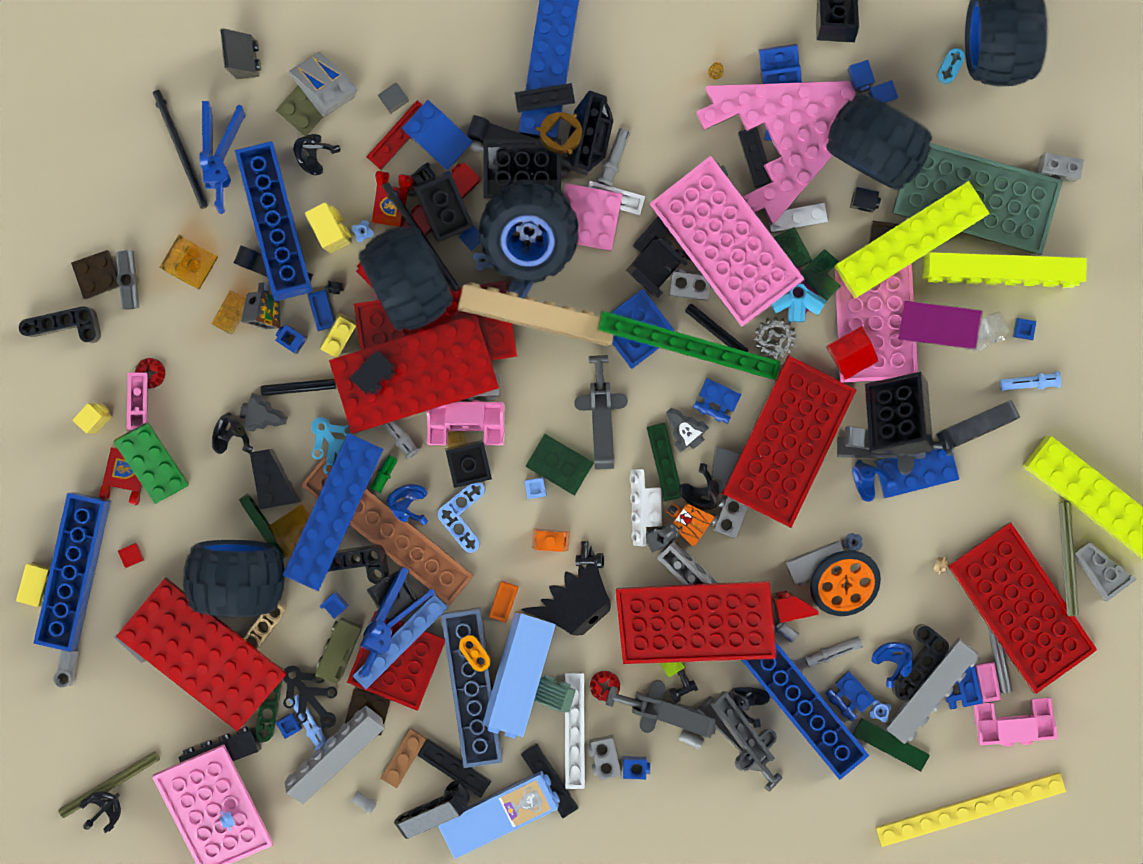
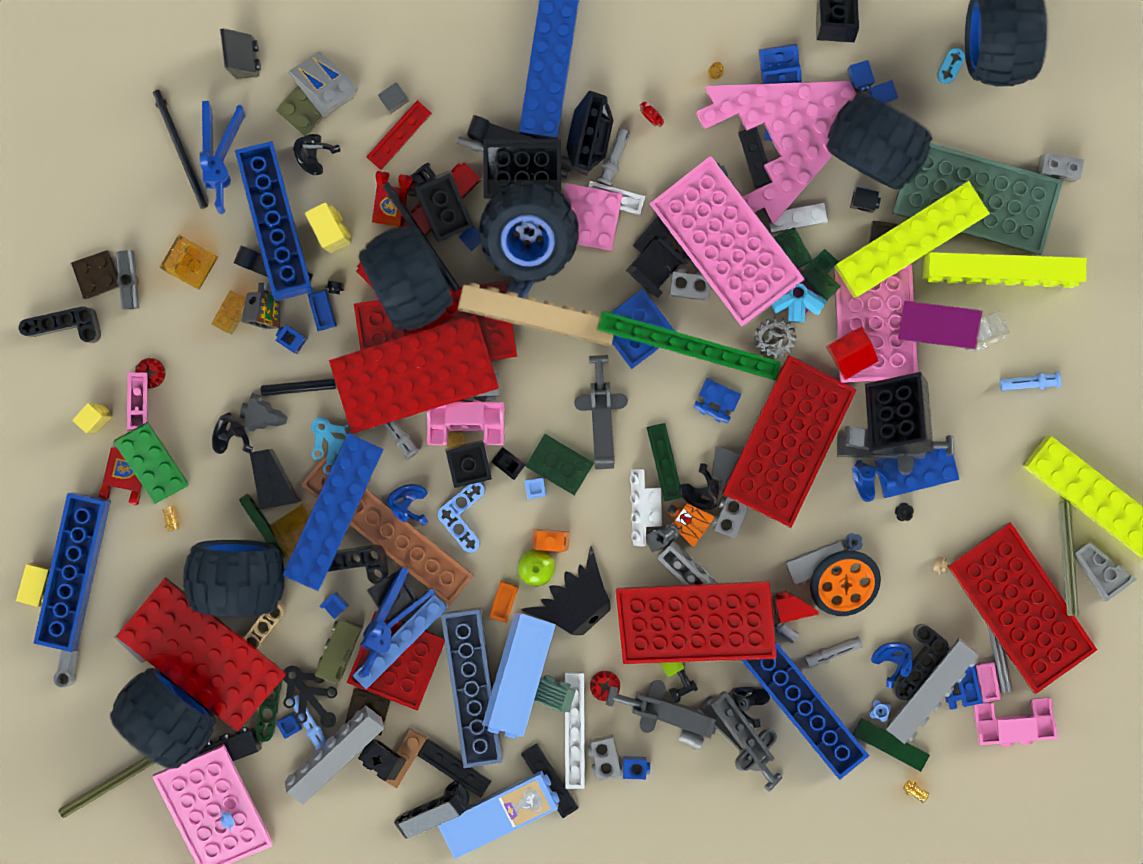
black helmet [78,791,121,834] -> none
red tile [118,543,144,568] -> none
light yellow brick [320,312,356,358] -> none
black brick [350,350,398,395] -> none
light blue plate [351,220,374,242] -> none
light grey pin [351,791,376,814] -> none
green axle [370,455,397,493] -> none
blue slope [402,100,473,171] -> none
light orange plate [459,635,490,671] -> none
light blue plate [473,252,494,271] -> none
black plate [514,83,575,113] -> none
pearl gold piece [536,112,582,154] -> none
black piece [575,541,604,568] -> none
dark grey rock [666,408,709,453] -> none
black axle [685,304,749,352] -> none
blue plate [825,671,875,722] -> none
light yellow plate [875,772,1066,847] -> none
black beam [936,400,1020,452] -> none
blue tile [1013,318,1036,340] -> none
none -> black wheel [110,668,216,769]
none -> clear yellow pin [162,506,180,531]
none -> black brick [358,739,407,781]
none -> black slope [492,447,526,480]
none -> lime cylinder [517,549,556,587]
none -> red gear [639,101,664,127]
none -> black plate [895,503,914,522]
none -> clear yellow pin [903,780,929,803]

